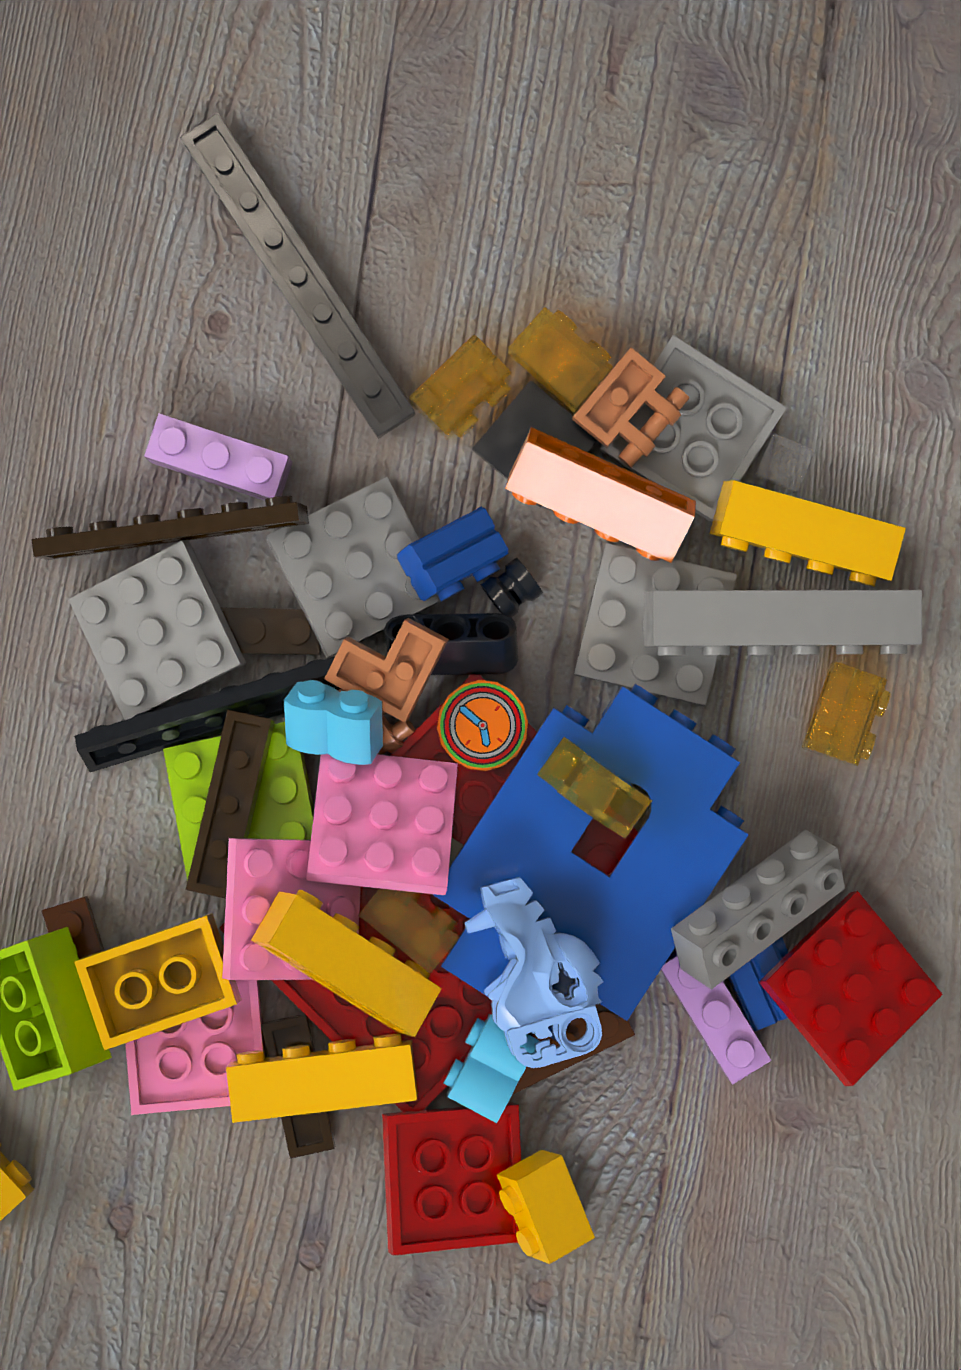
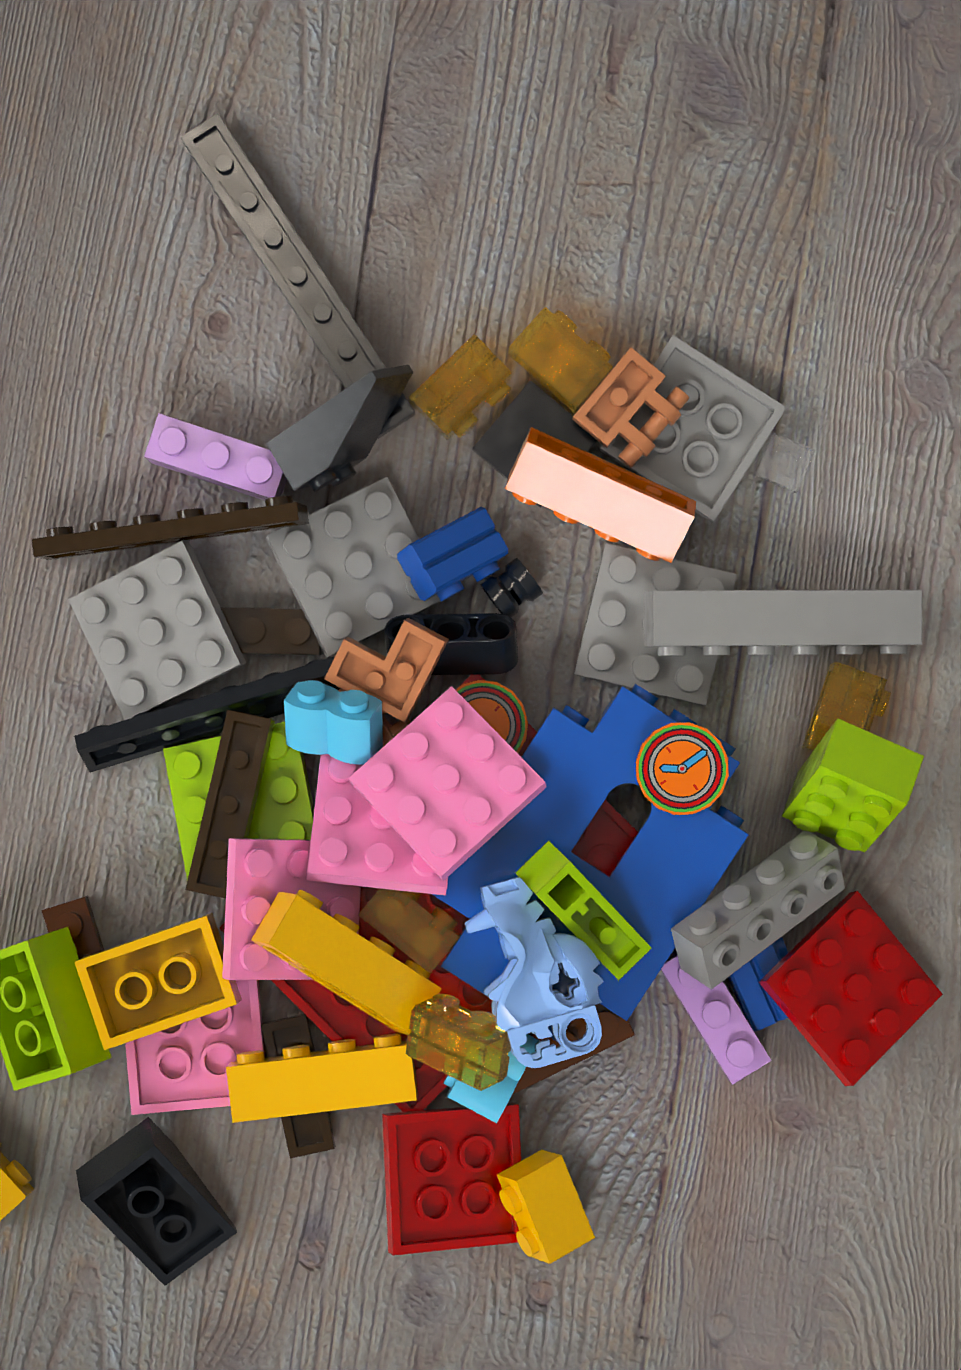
clear yellow brick [537,737,653,838] -> none
yellow brick [709,480,906,587] -> none
none -> black slope [76,1117,237,1286]
none -> black slope [266,365,413,492]
none -> bright pink plate [348,686,547,881]
none -> clear yellow brick [405,994,511,1091]
none -> lime slope [515,841,651,981]
none -> tile [636,722,729,815]
none -> lime brick [782,718,924,853]

